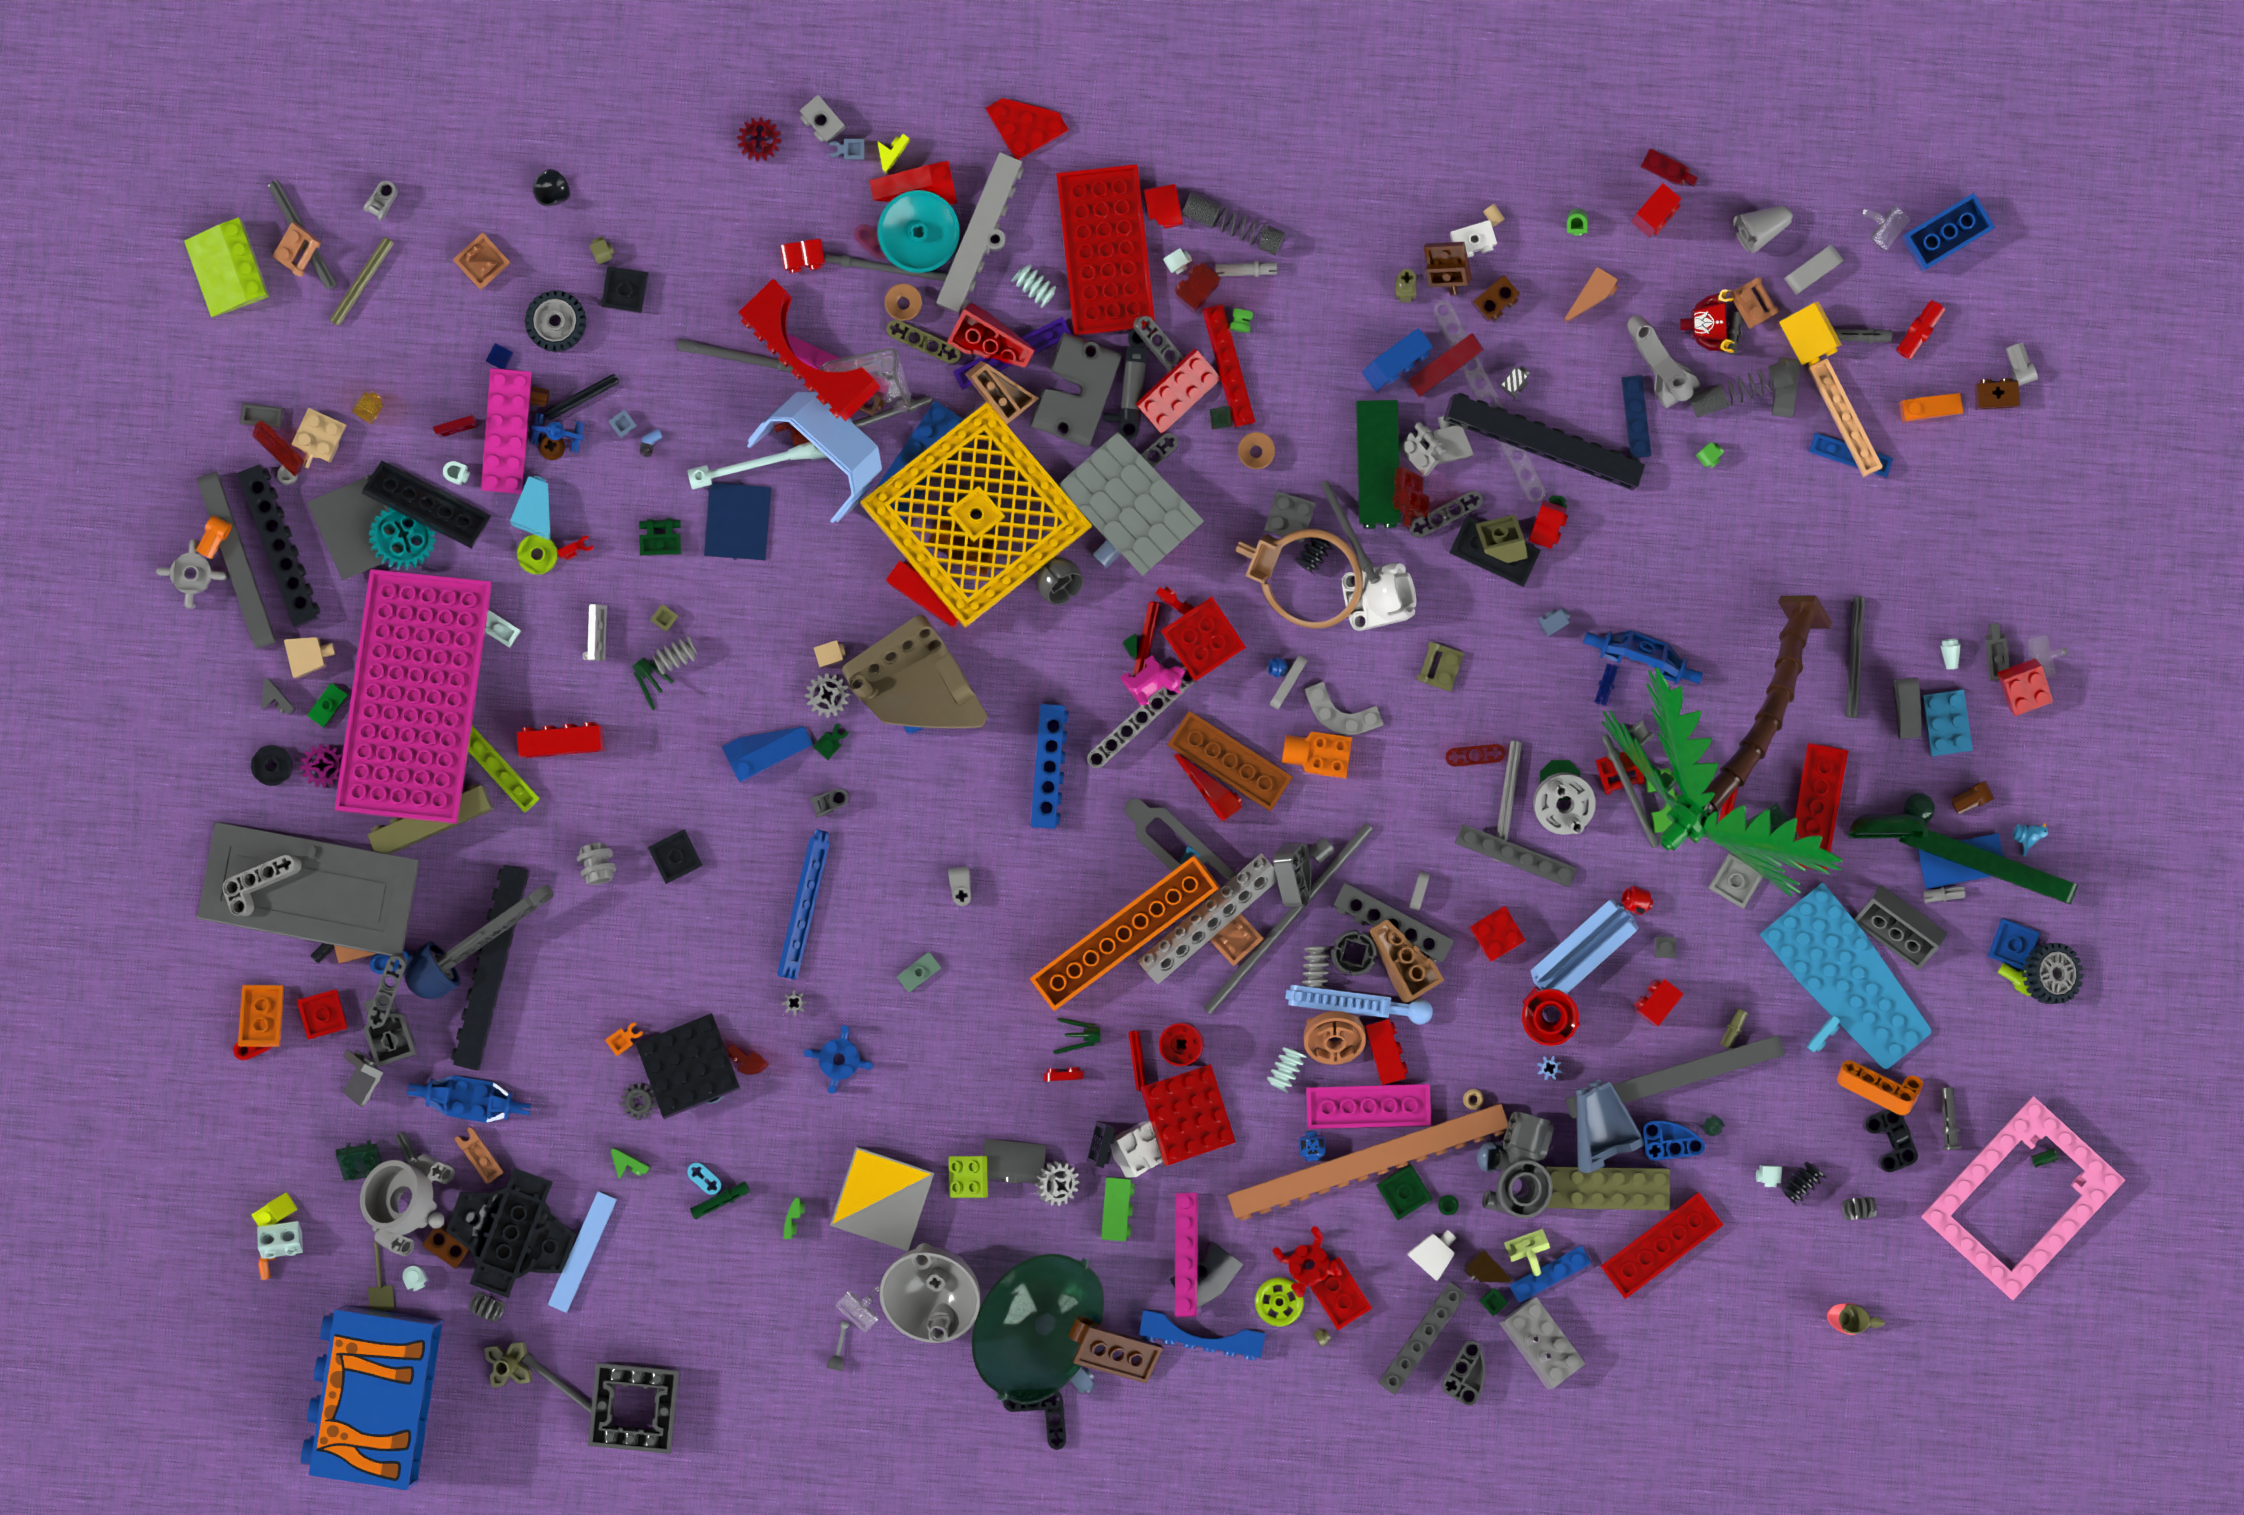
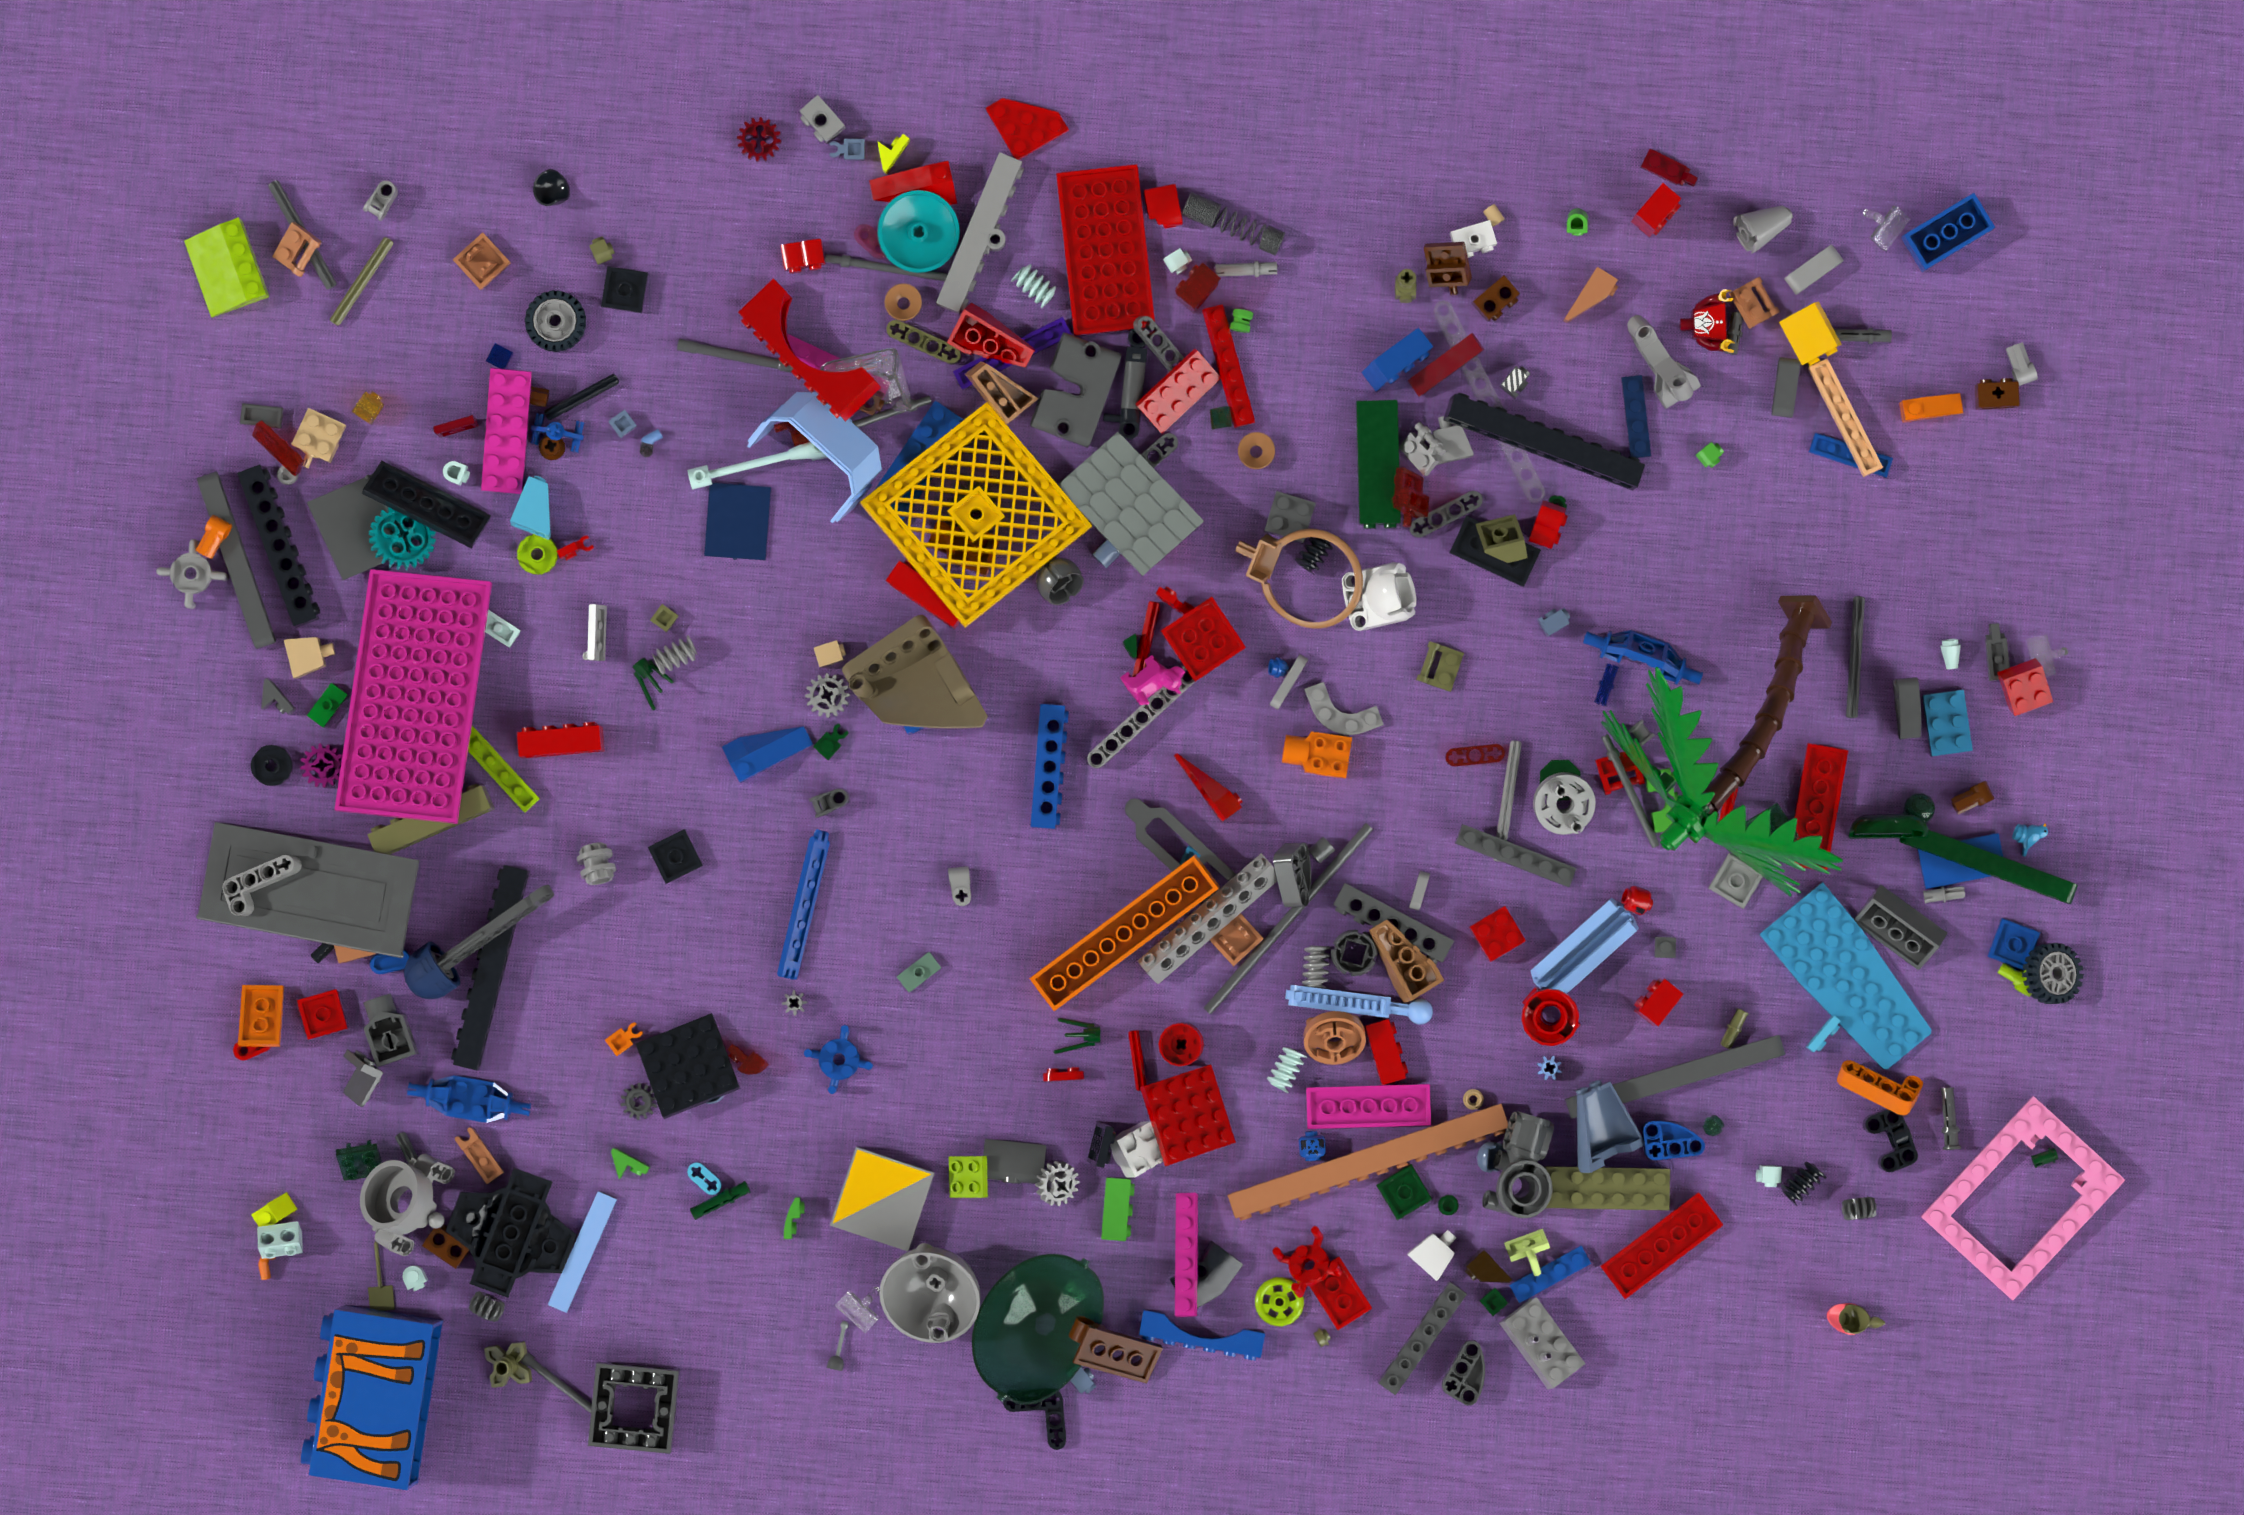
dark grey beam [367,953,407,1028] -> none
dark green plate [639,518,682,556] -> none
dark orange plate [1167,711,1293,812] -> none
dark grey bar [1321,481,1378,584] -> none
dark grey piece [1690,360,1795,418] -> none
red piece [1896,300,1946,360] -> none

